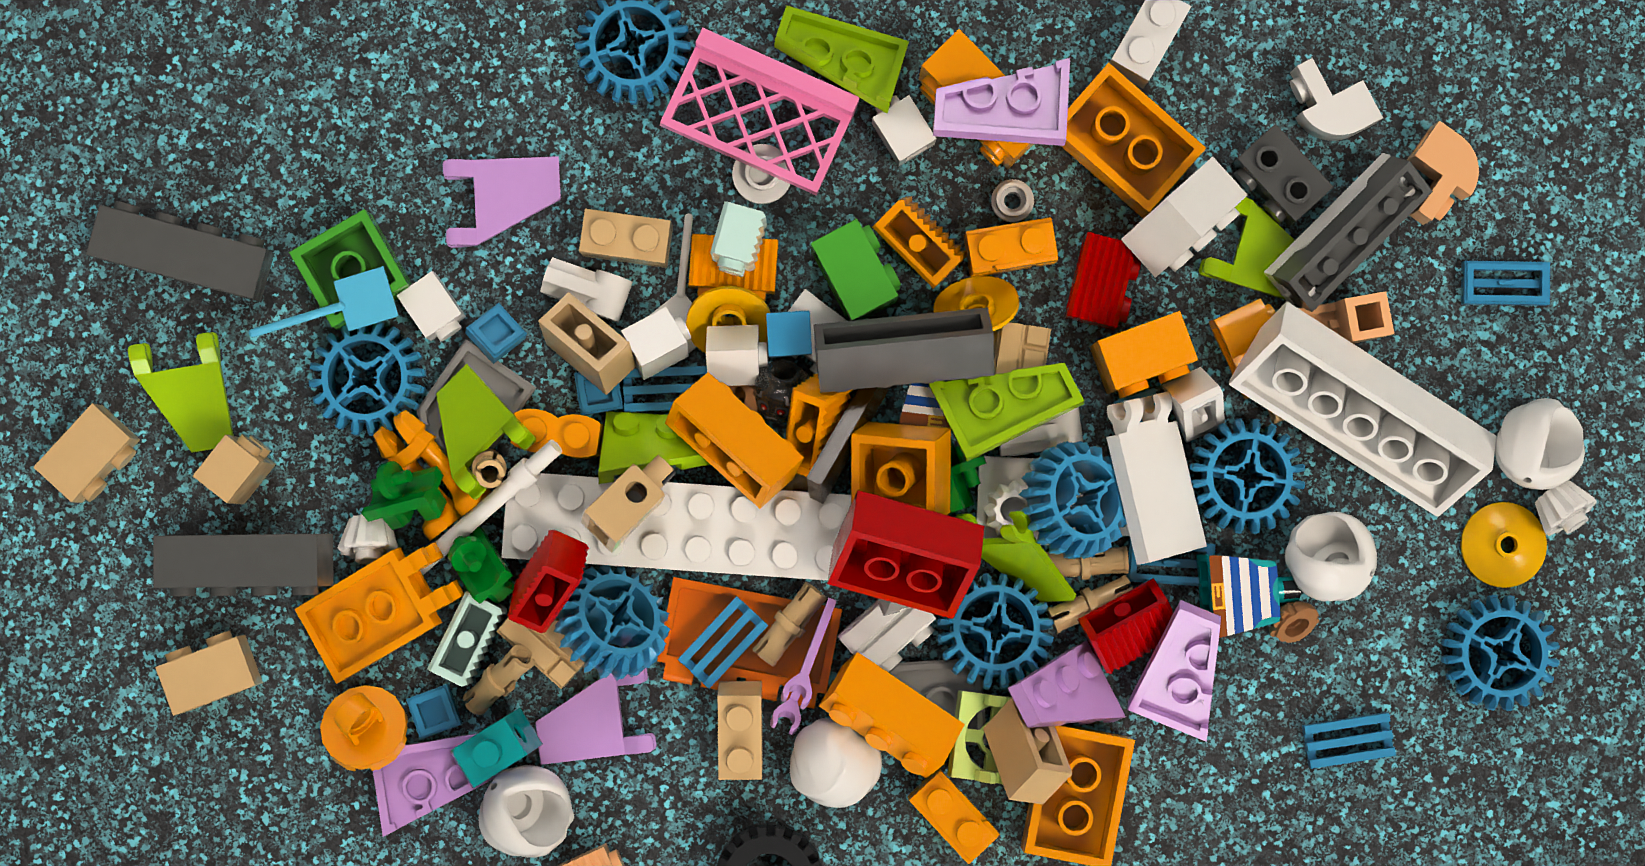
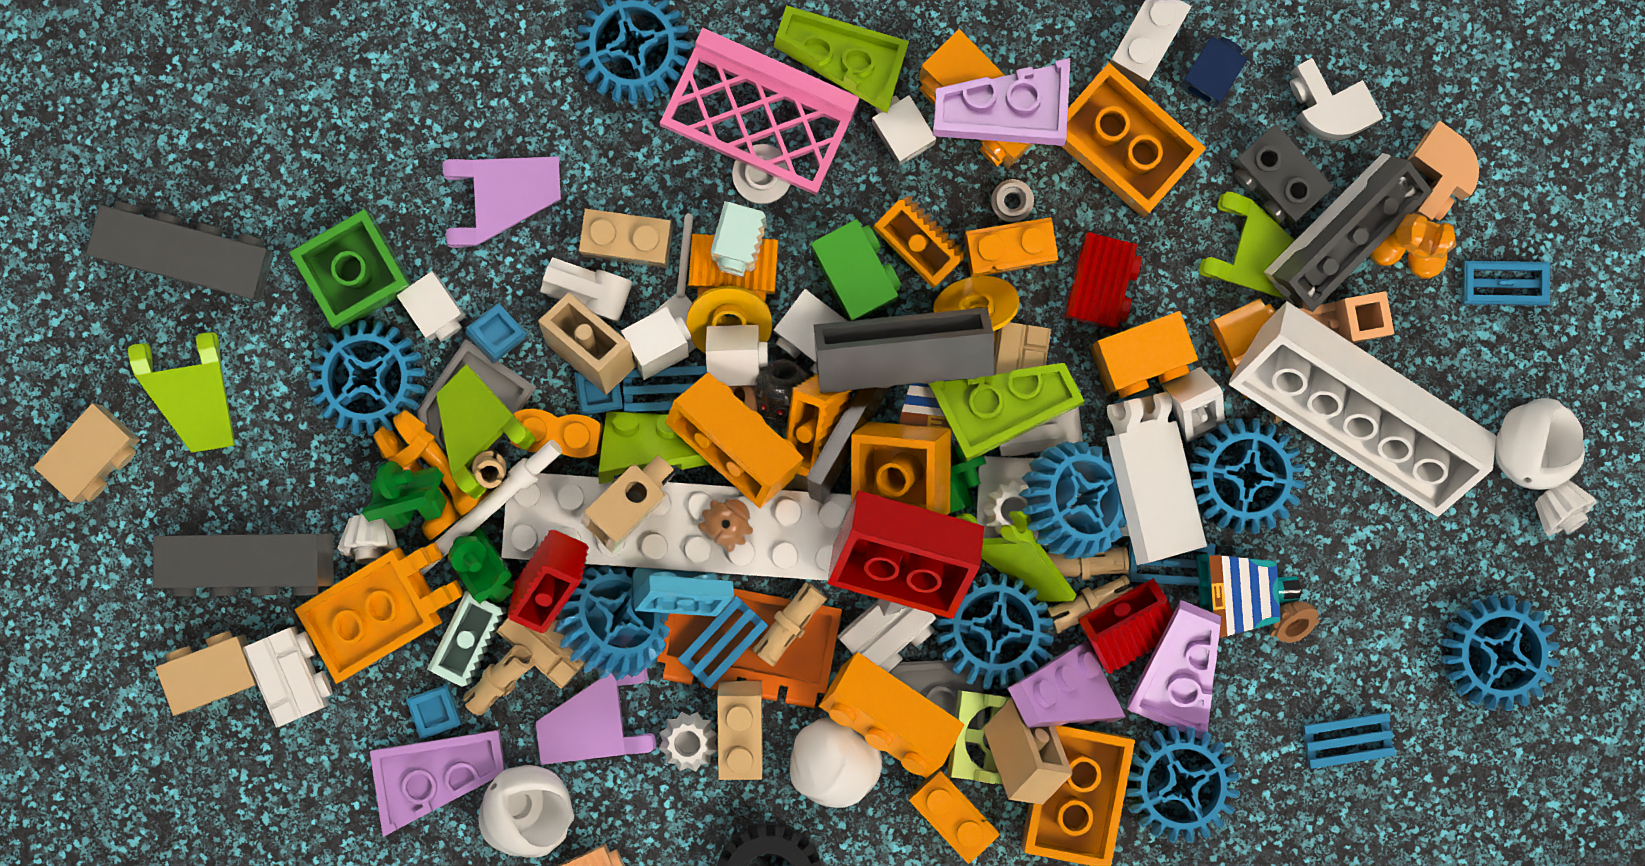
tan brick [193,434,276,504] -> none
medium azure piece [249,266,399,337] -> none
light orange tile [320,685,408,771] -> none
teal torso [450,707,543,788] -> none
dark azure tile [766,311,812,358] -> none
lavender flag [770,598,836,735] -> none
white brick [1121,157,1247,278] -> none
white piece [1285,512,1377,601] -> none
yellow dish [1460,502,1547,588] -> none
none -> white brick [243,626,332,728]
none -> medium azure bracket [632,567,734,617]
none -> white piece [659,712,718,772]
none -> medium nougat animal [698,499,753,552]
none -> dark azure gear [1125,726,1240,843]
none -> dark blue brick [1179,36,1248,109]
none -> light orange piece [1369,213,1456,279]

